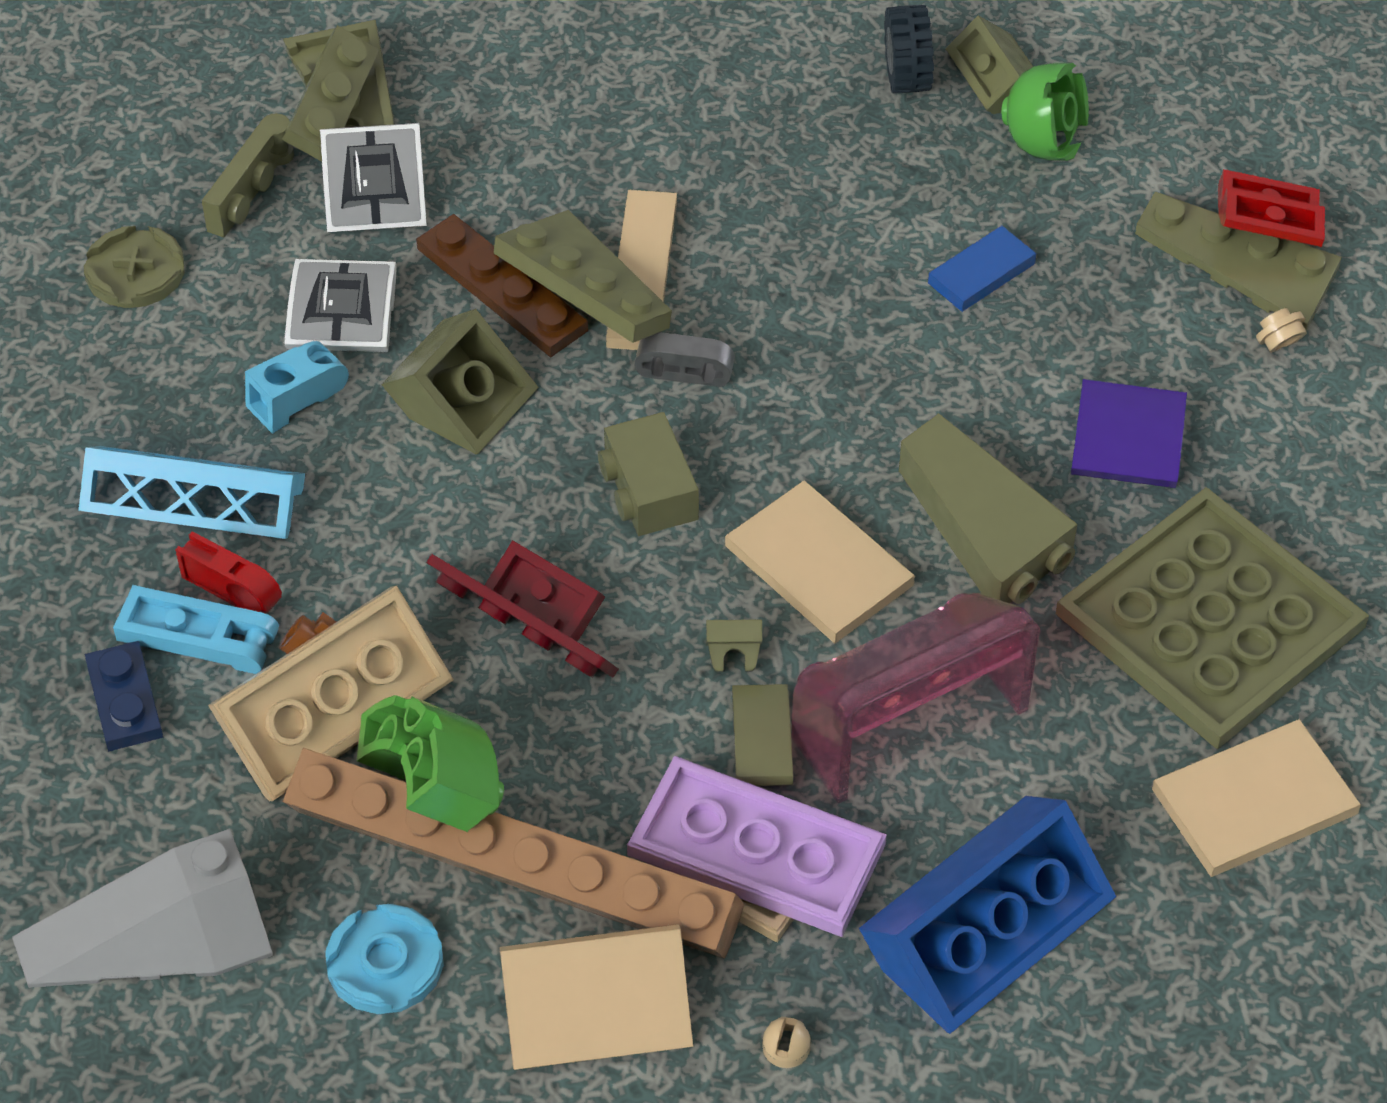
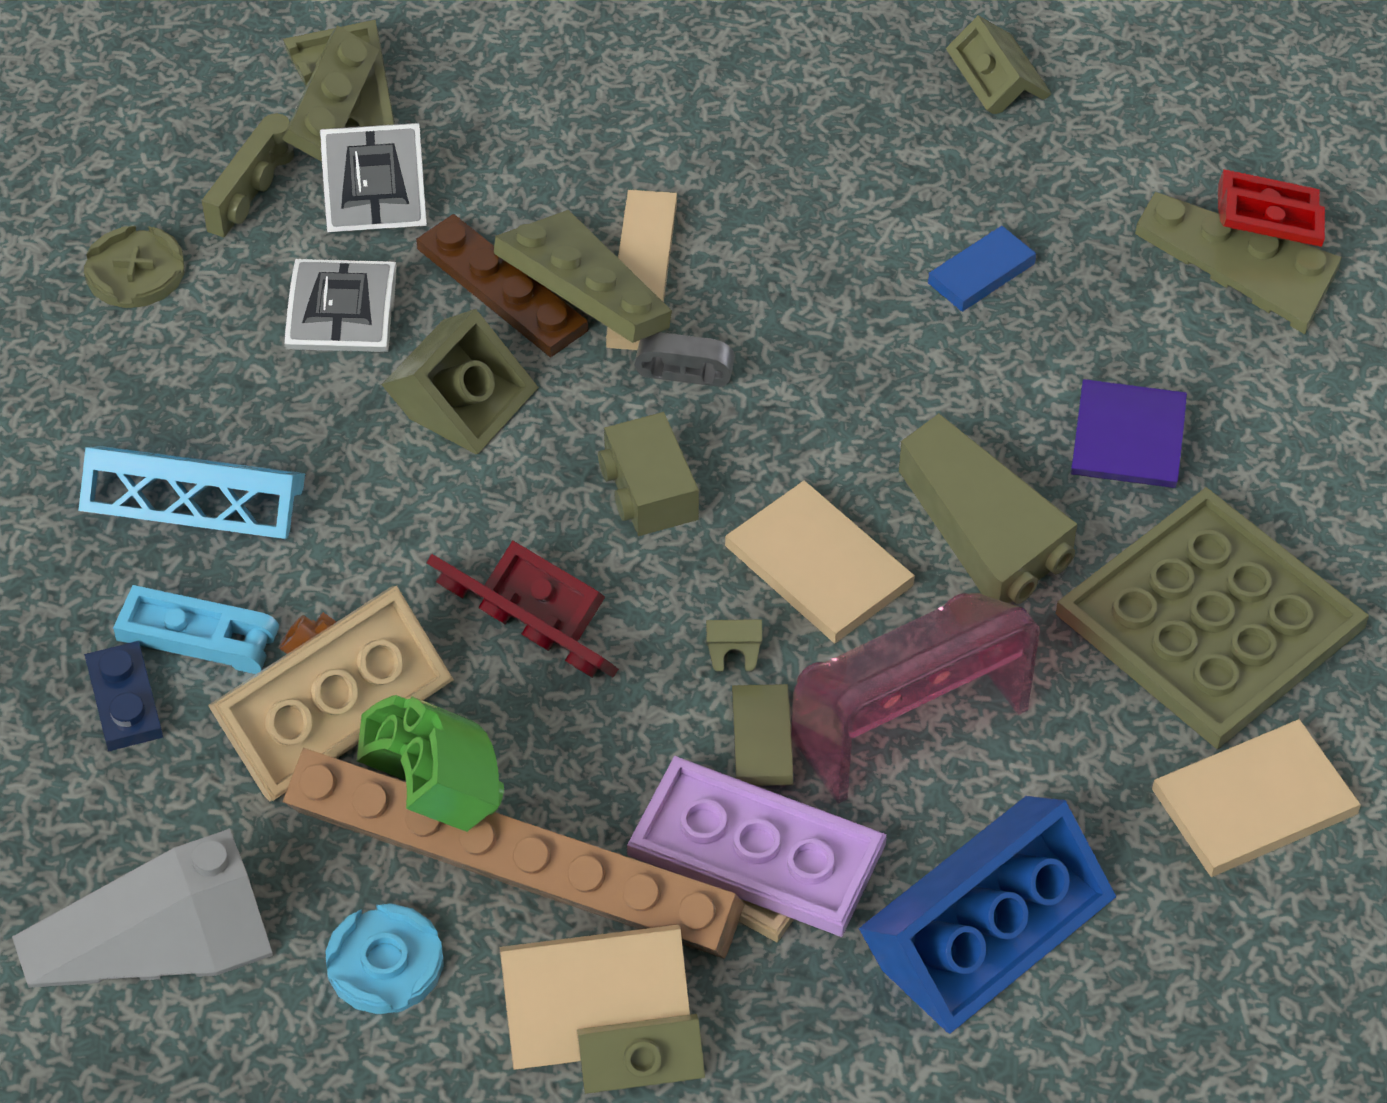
red piece [175,531,282,614] -> none
medium azure leg [245,341,349,434] -> none
tan hinge [762,1017,811,1068] -> none
black wheel [884,5,934,93] -> none
bright green cylinder [1001,63,1089,161] -> none
tan plate [1256,308,1307,353] -> none
none -> olive plate [577,1014,705,1094]

